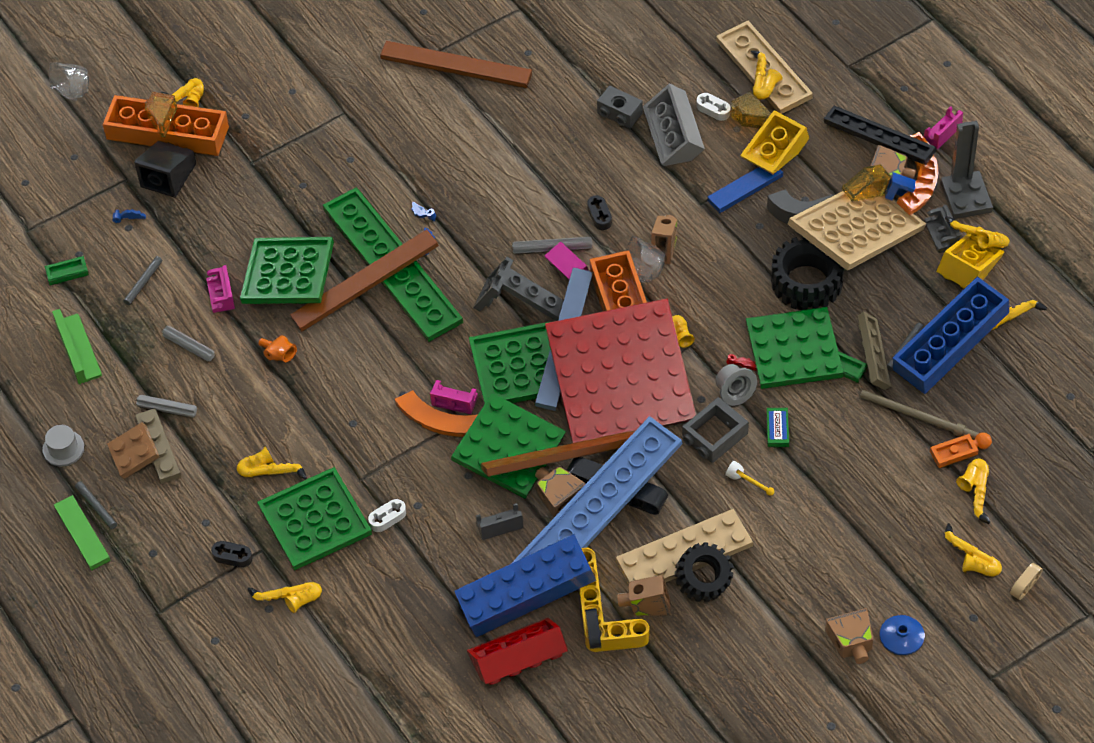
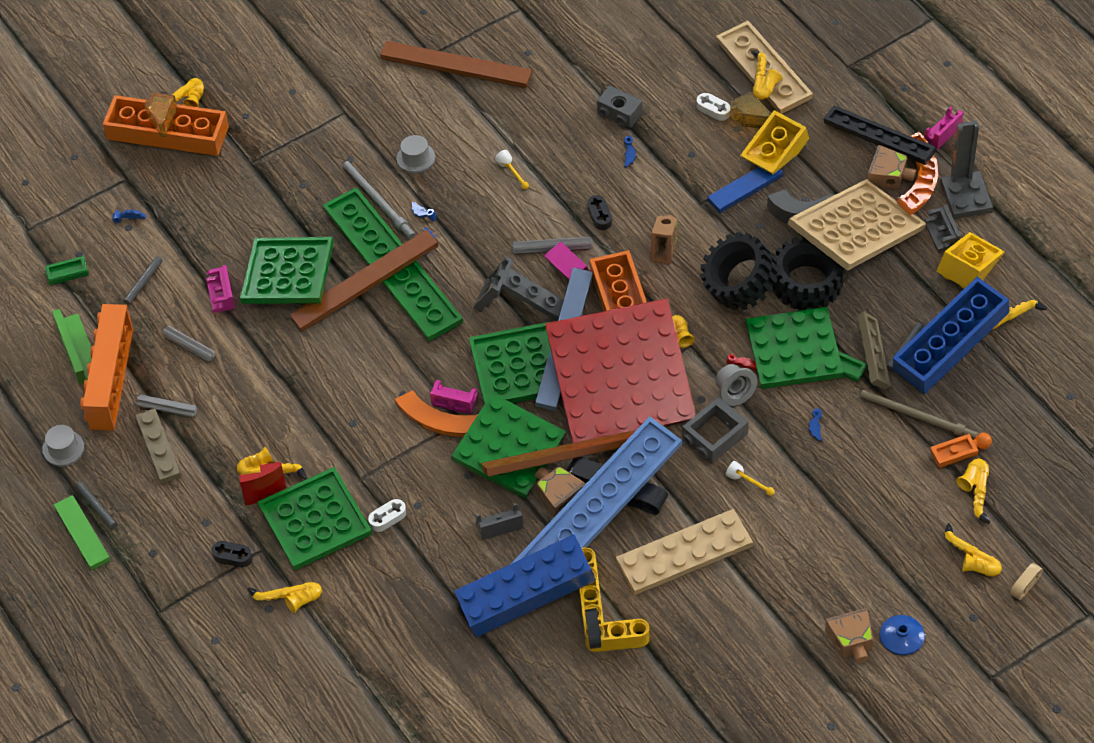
clear helmet [49,62,89,101] -> none
medium nougat plate [107,422,160,479] -> none
black slope [134,141,196,198] -> none
orange piece [259,335,297,363] -> none
red slope [467,618,568,685] -> none
medium nougat torso [617,575,671,616] -> none
clear helmet [626,236,665,282] -> none
light grey slope [643,83,705,166] -> none
black tyre [675,542,733,602] -> none
tile [766,408,789,447] -> none
clear yellow slope [842,164,891,202] -> none
blue panel [885,172,915,201] -> none
yellow piece [945,216,1010,249] -> none
none -> orange brick [80,304,133,431]
none -> red slope [239,462,287,506]
none -> light grey bar [342,161,416,239]
none -> light grey piece [396,135,436,174]
none -> hinge [495,150,529,190]
none -> blue piece [624,136,636,168]
none -> black tyre [700,232,778,310]
none -> blue piece [808,408,822,442]

